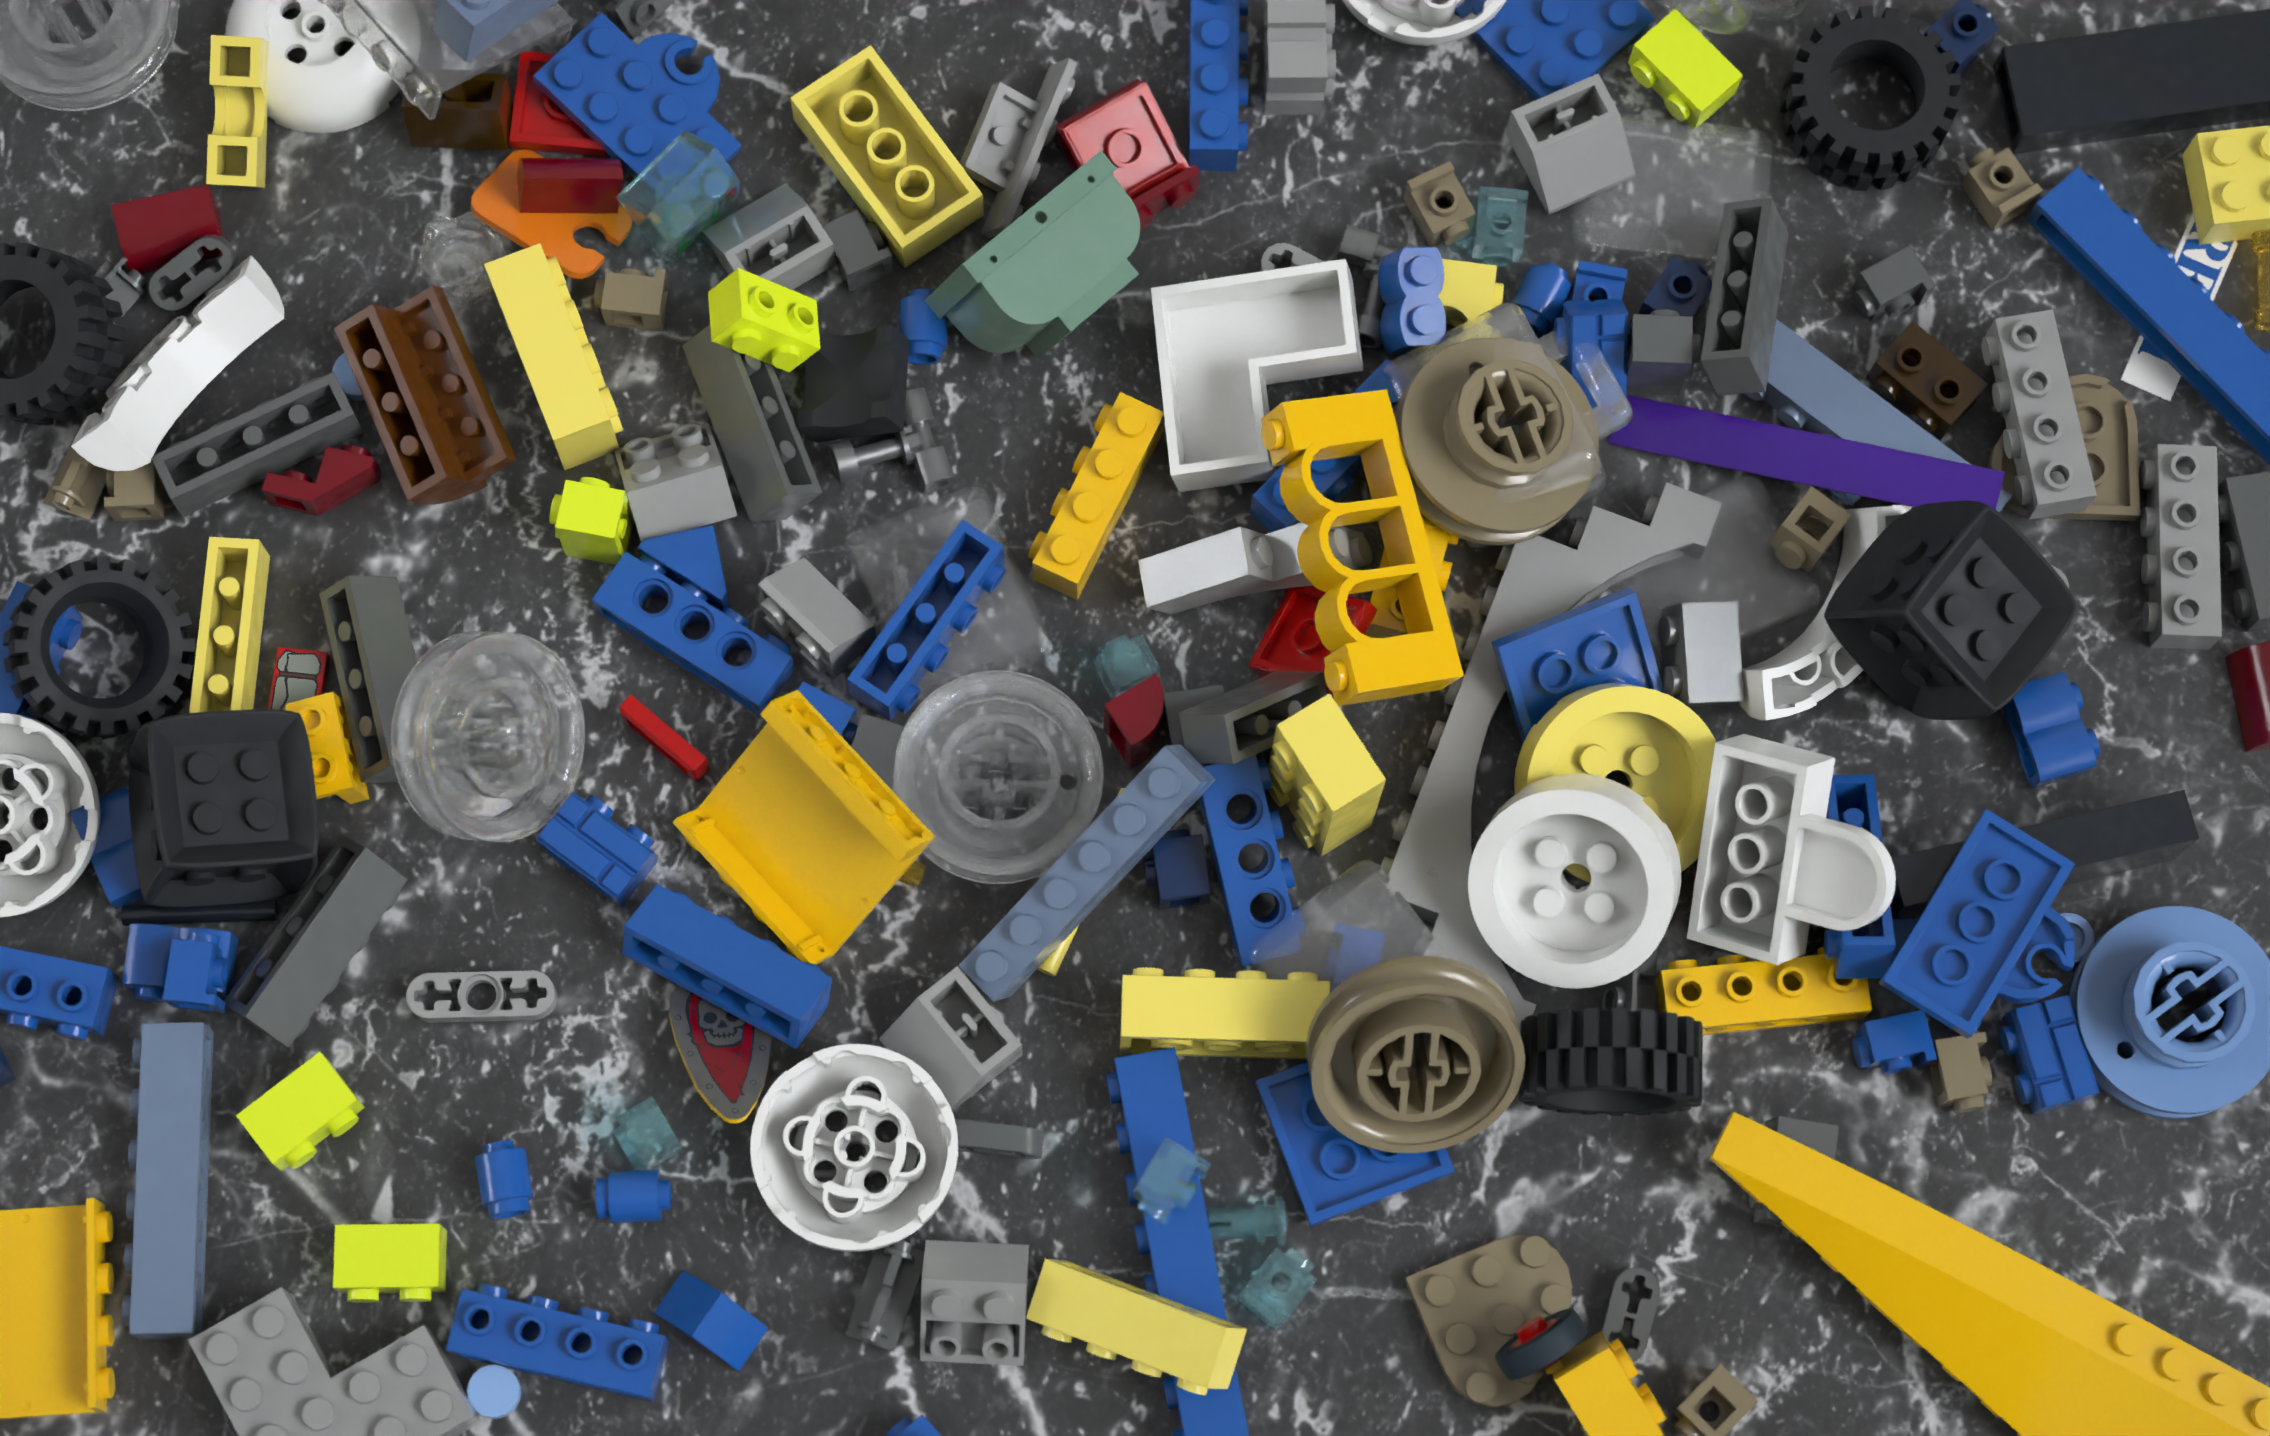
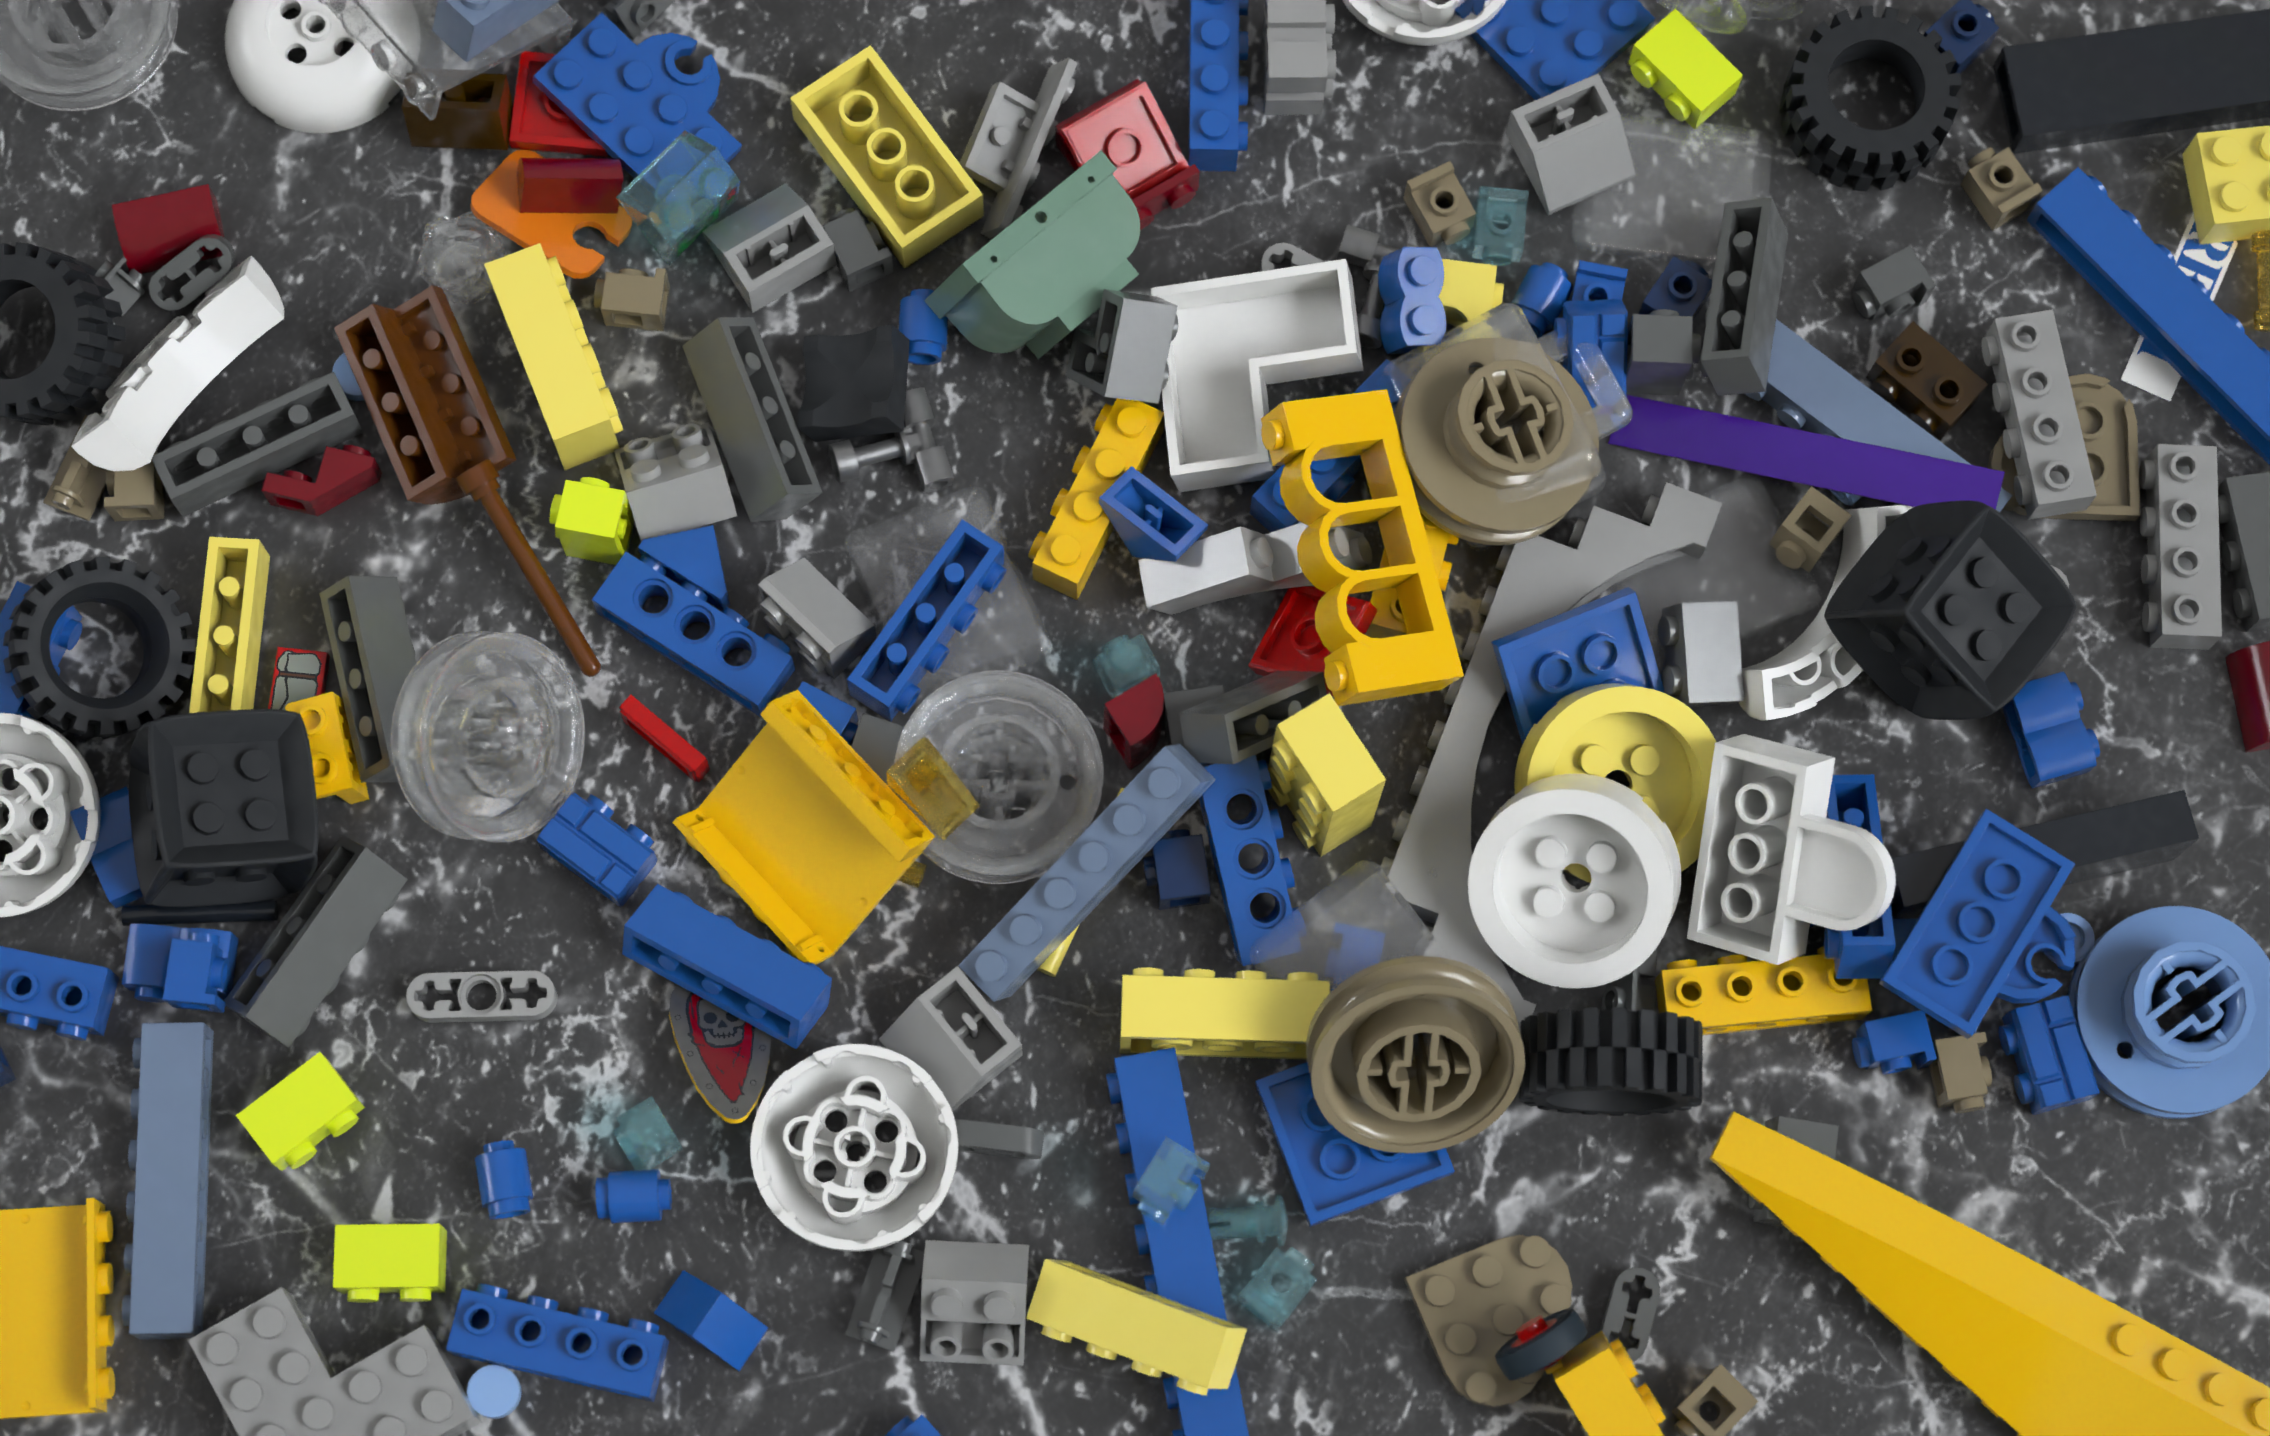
light yellow arch [206,35,269,188] -> none
neon yellow brick [708,268,820,372] -> none
none -> reddish brown piece [455,459,601,677]
none -> clear yellow slope [886,736,980,841]
none -> brick [1066,289,1178,404]
none -> blue slope [1099,466,1208,562]

